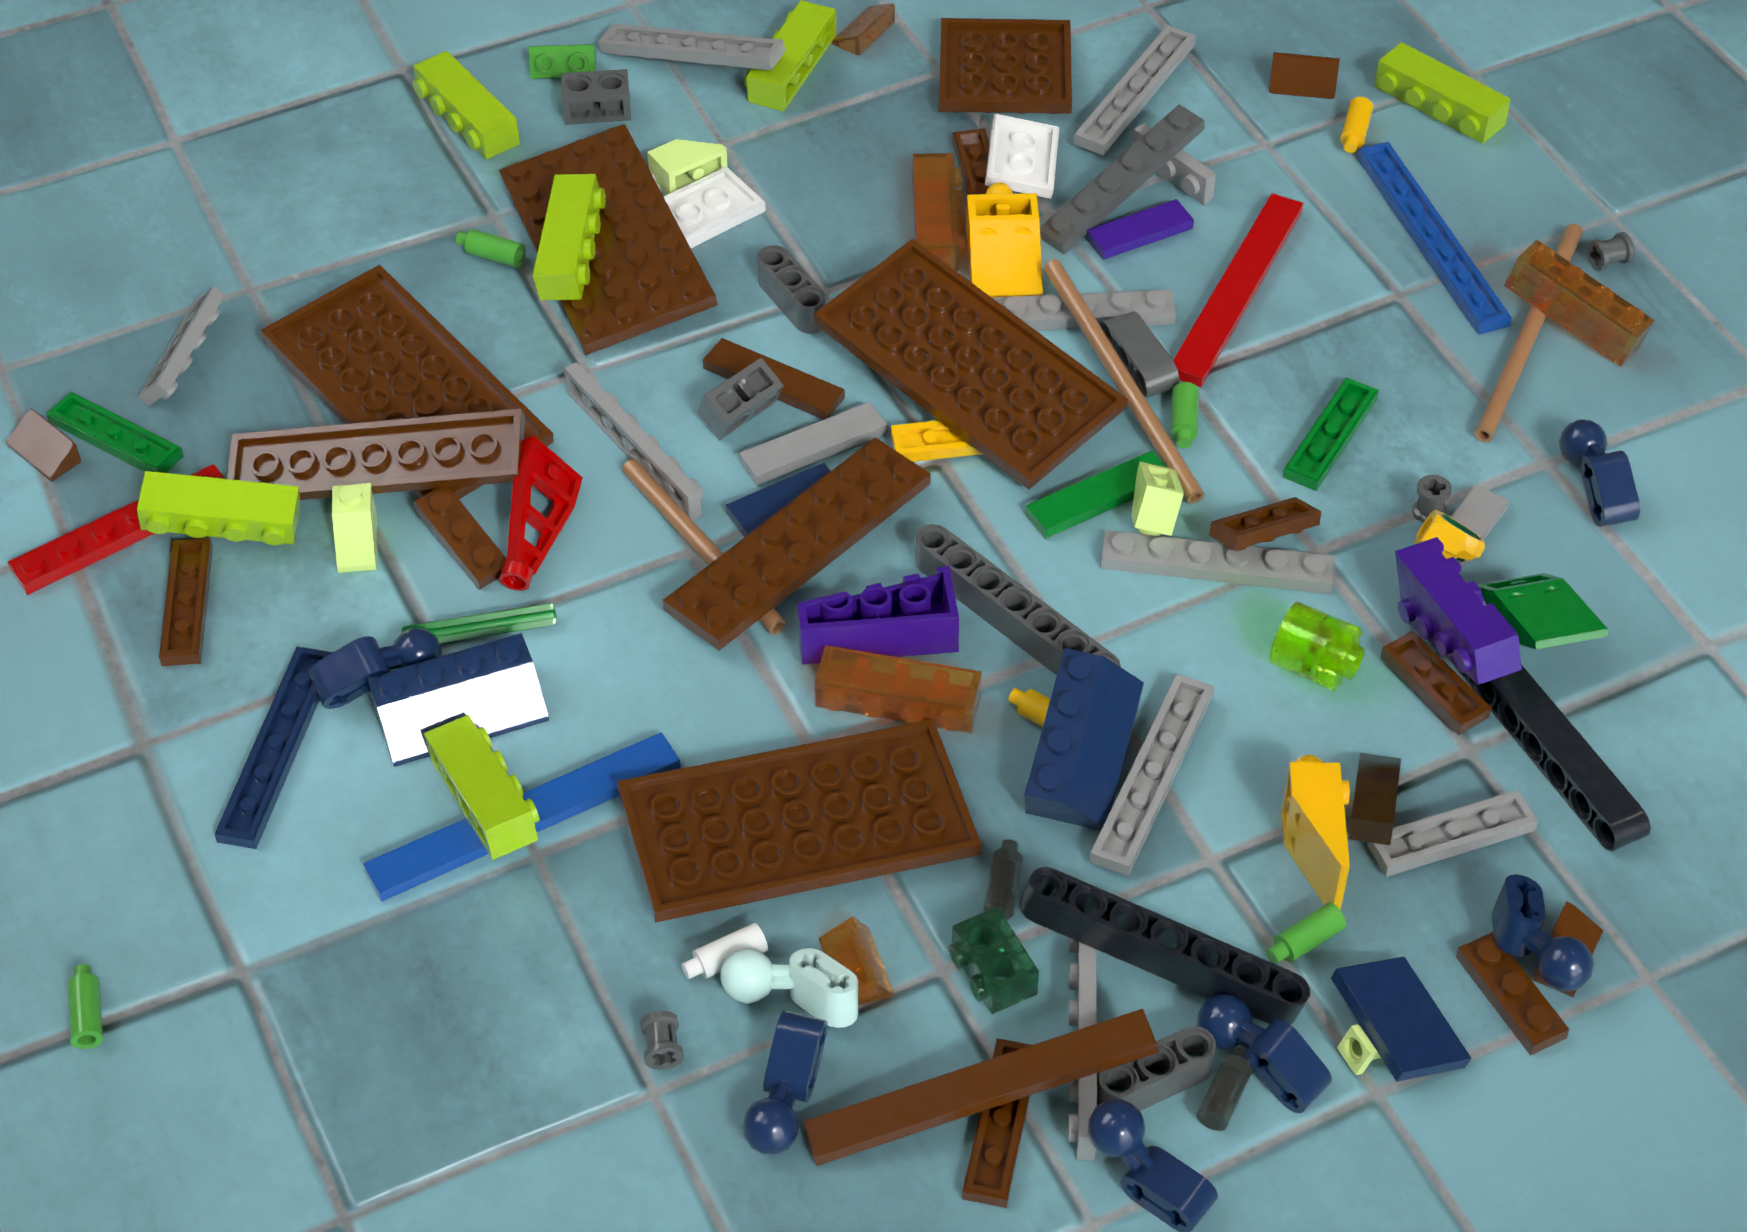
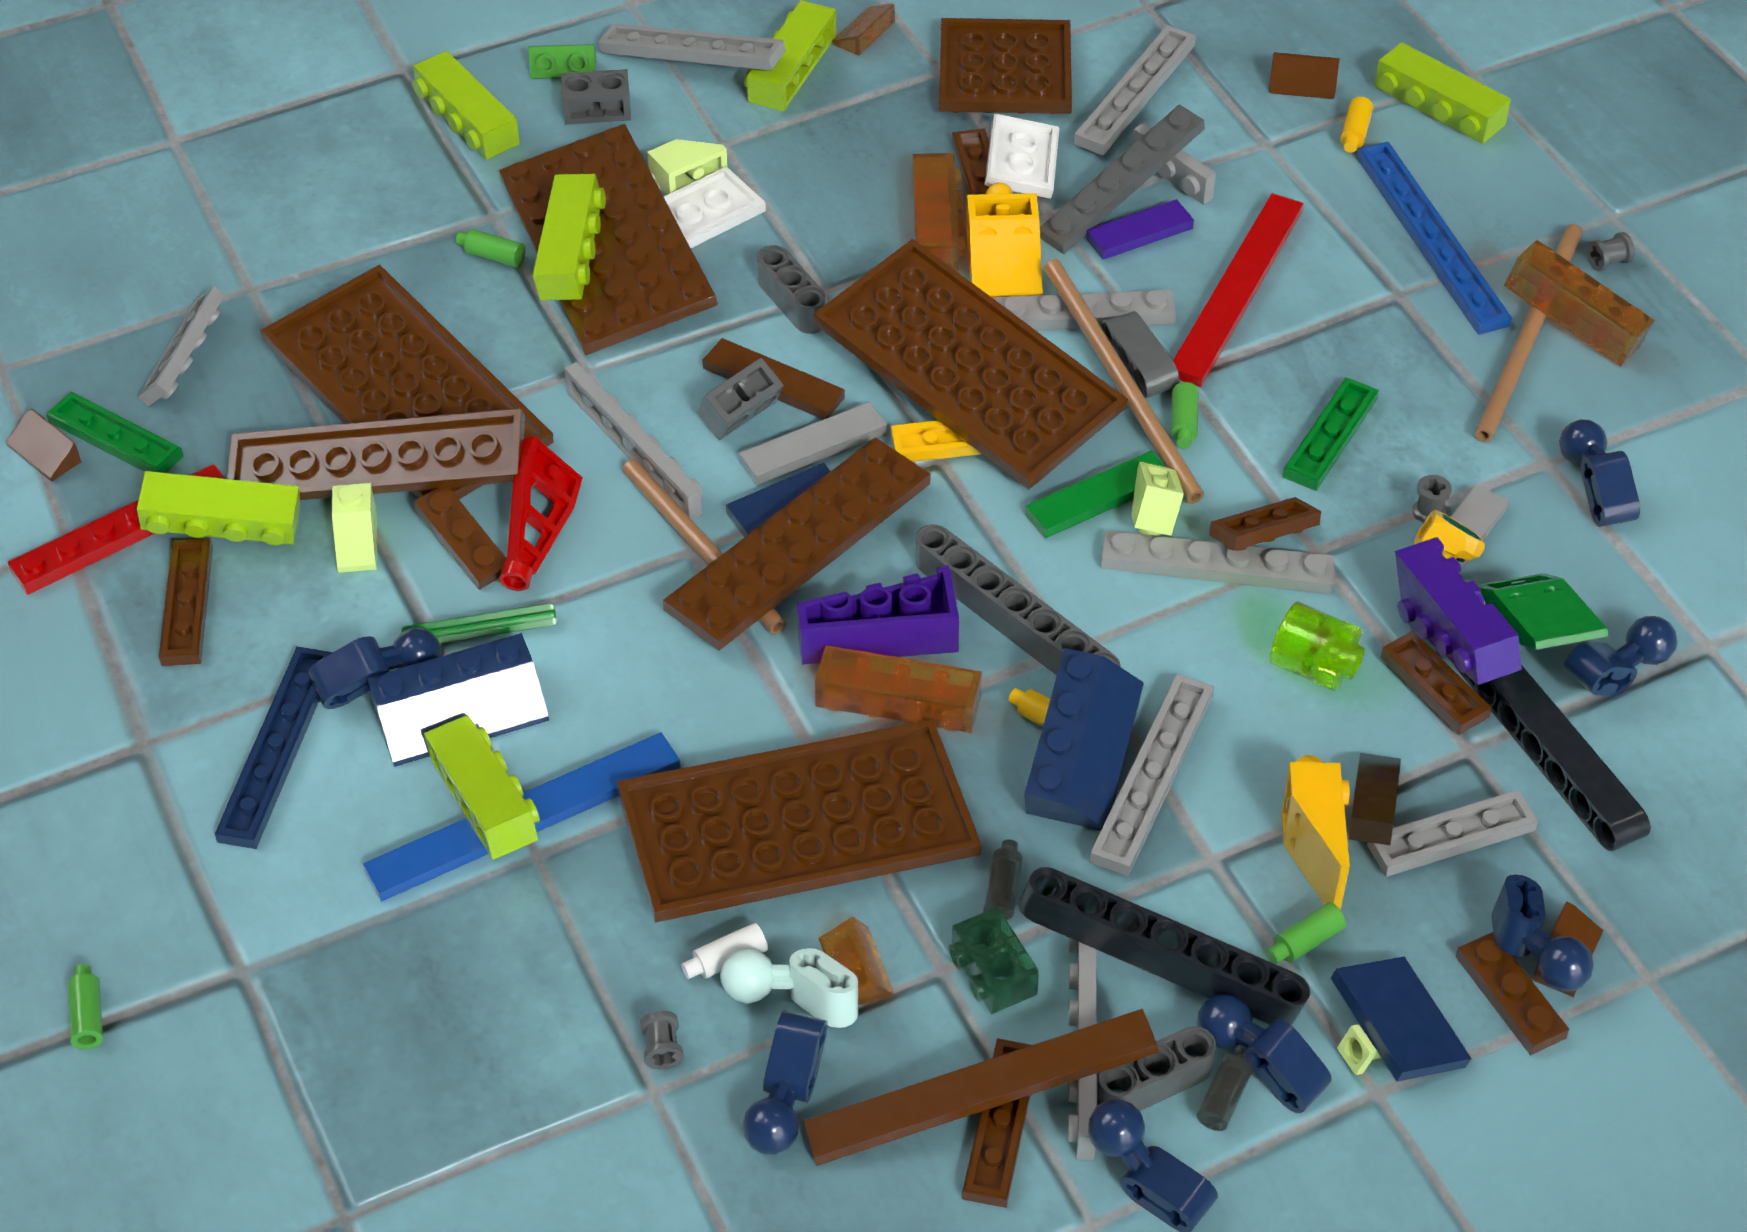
none -> dark blue beam [1564,616,1678,696]

